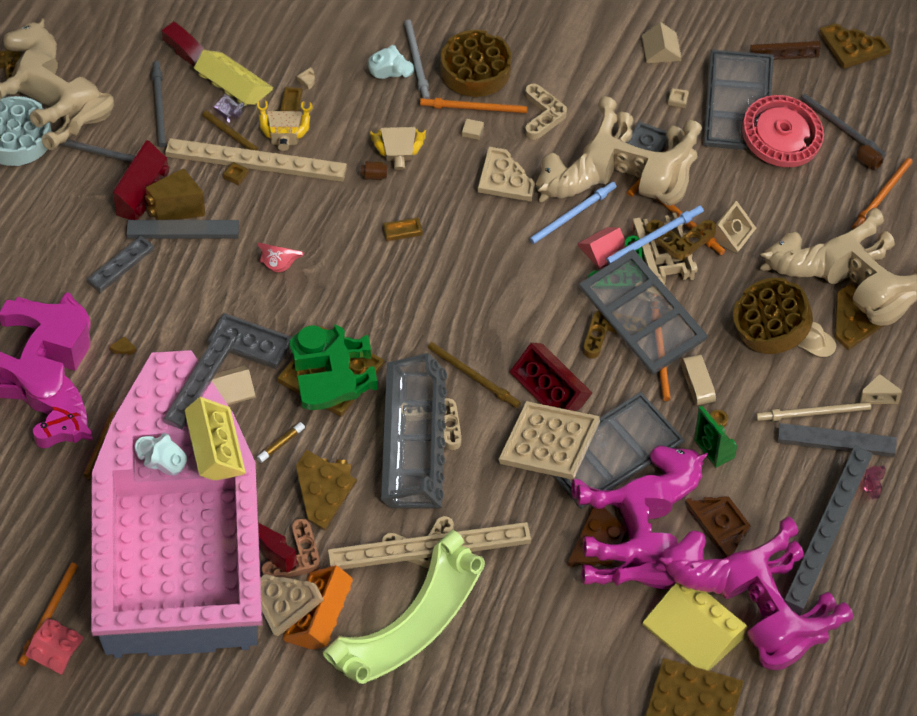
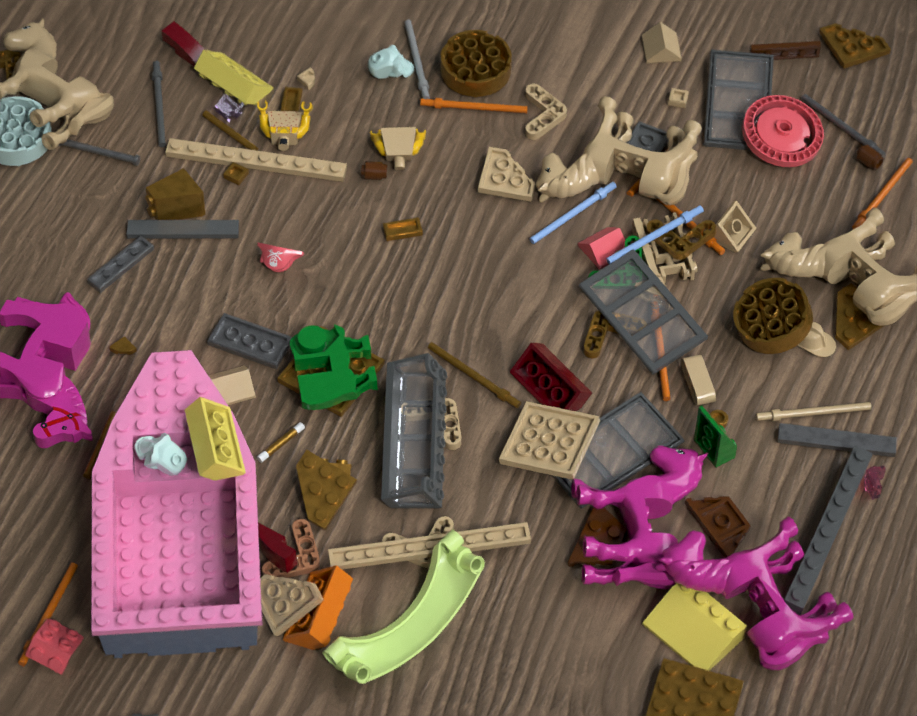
dark red slope [113,140,170,220] -> none
flat silver tile [164,330,236,430] -> none
tan tile [462,119,484,140] -> none
tan slope [860,374,902,404] -> none

